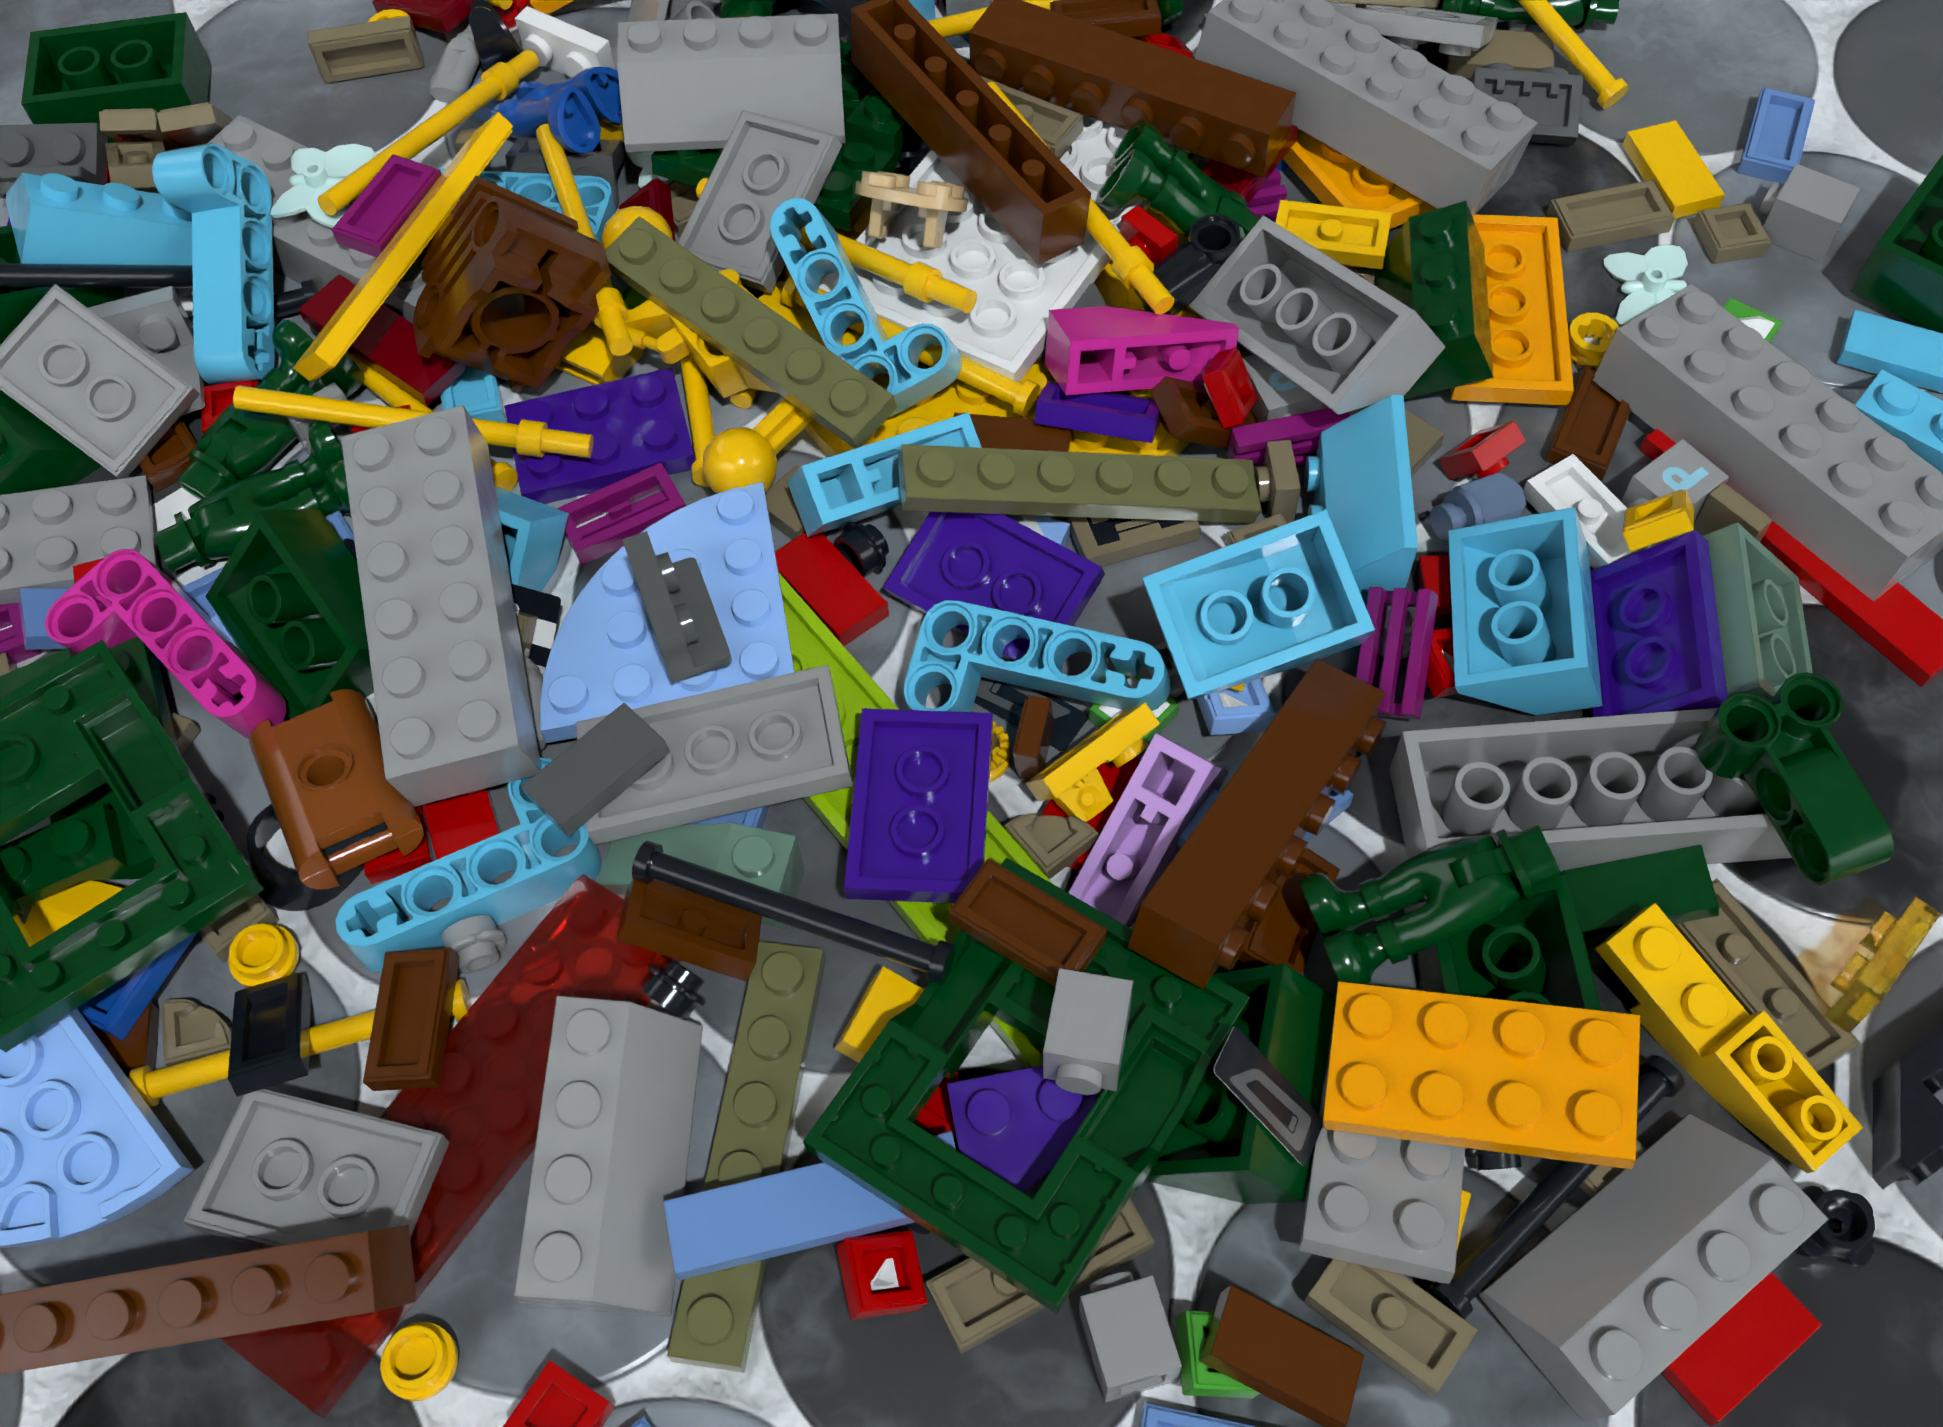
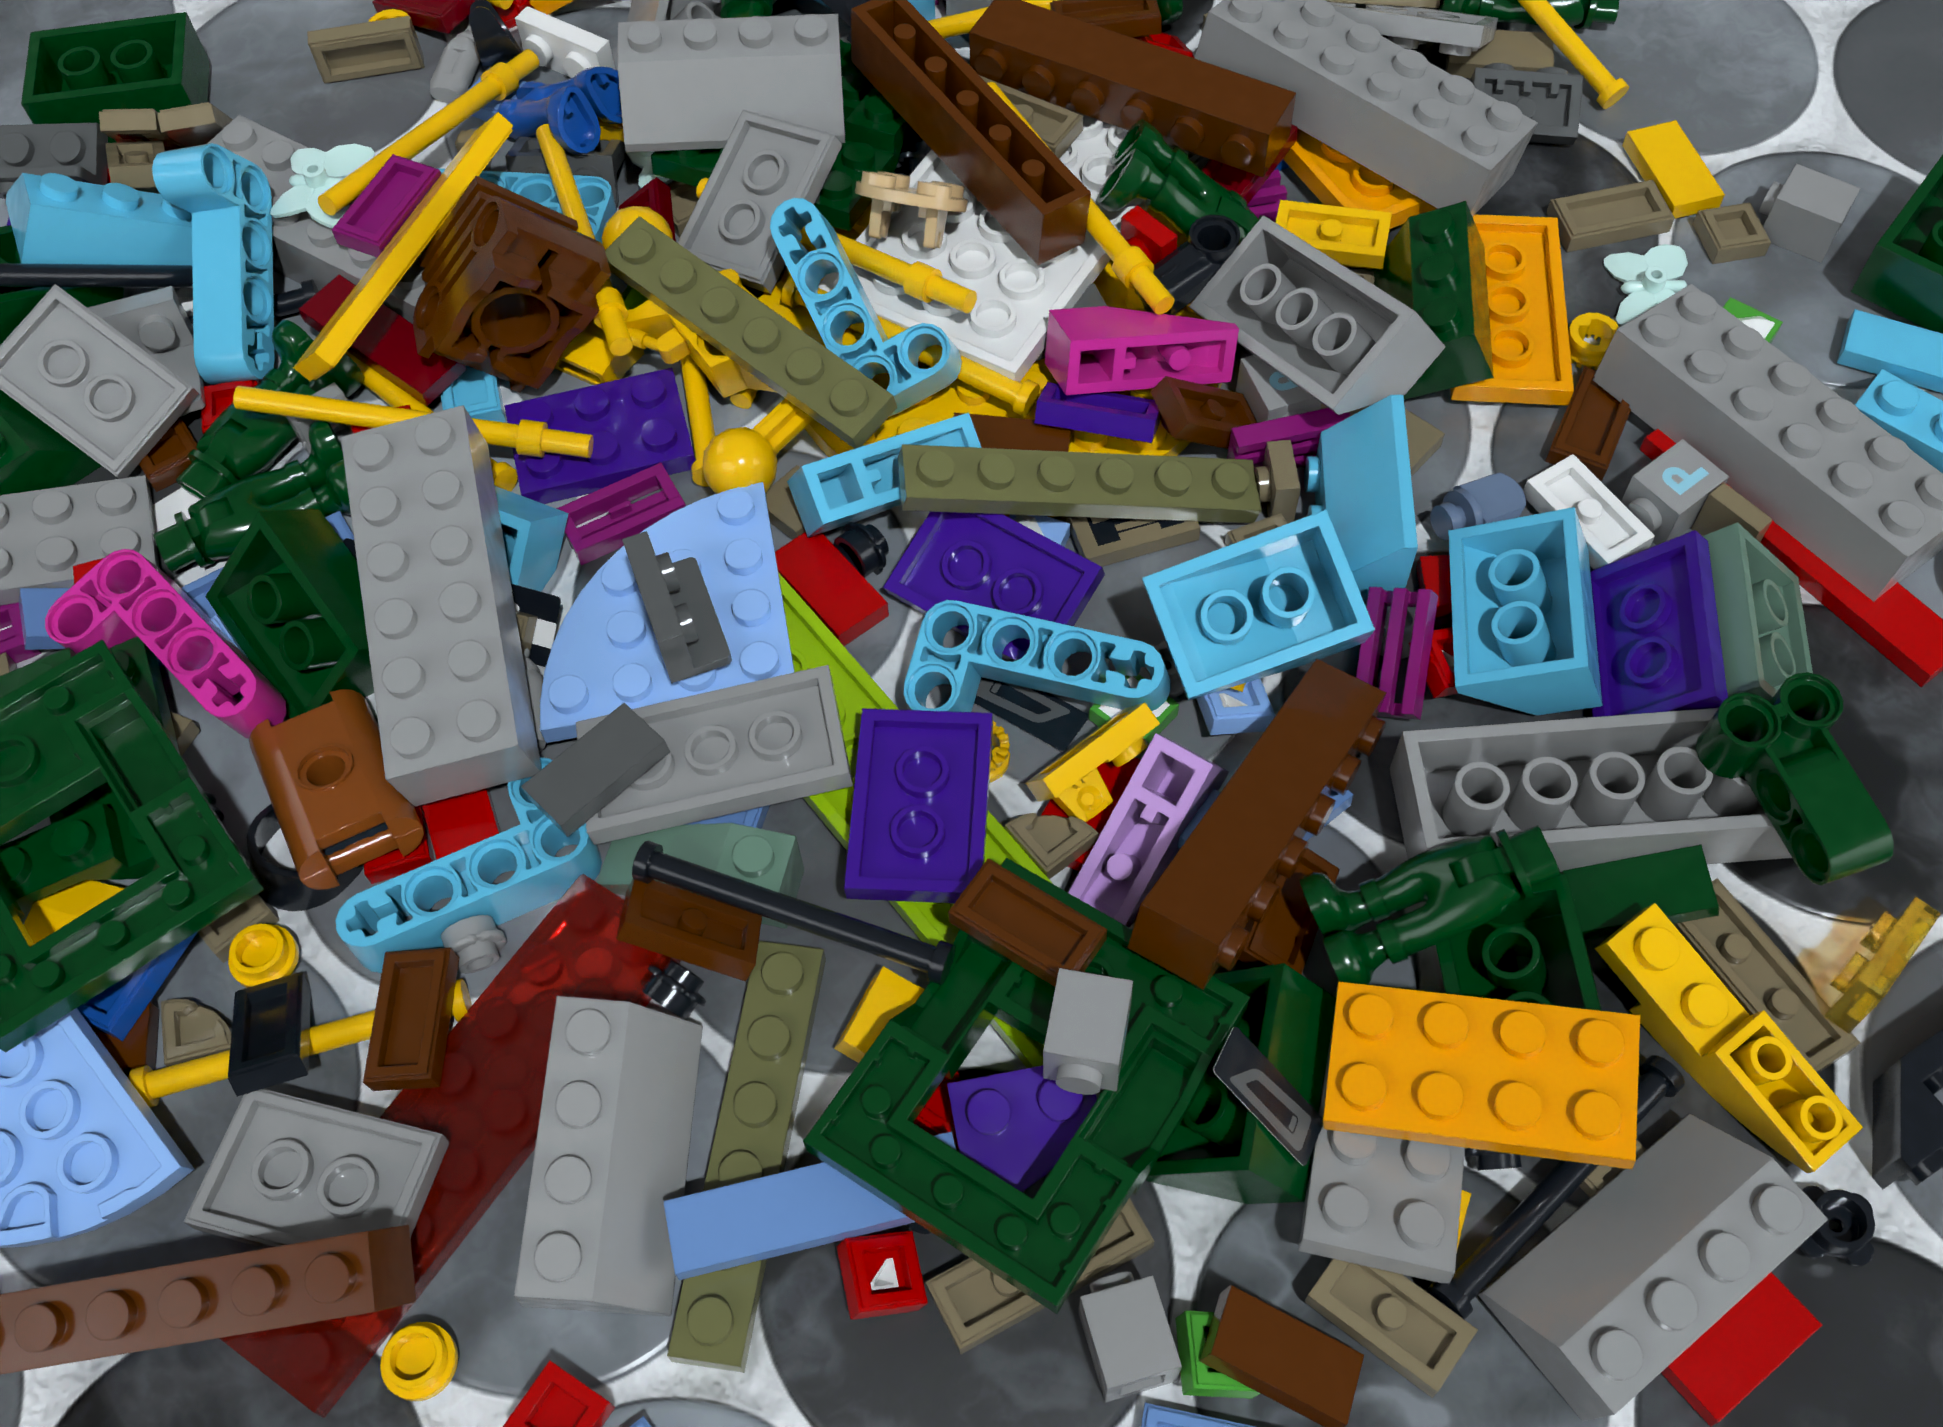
reddish brown tile [1013,695,1054,780] -> none
red tile [1202,347,1257,429] -> none
red plate [1438,421,1526,480] -> none
yellow tile [1622,489,1694,552] -> none
medium blue tile [1737,87,1815,184] -> none

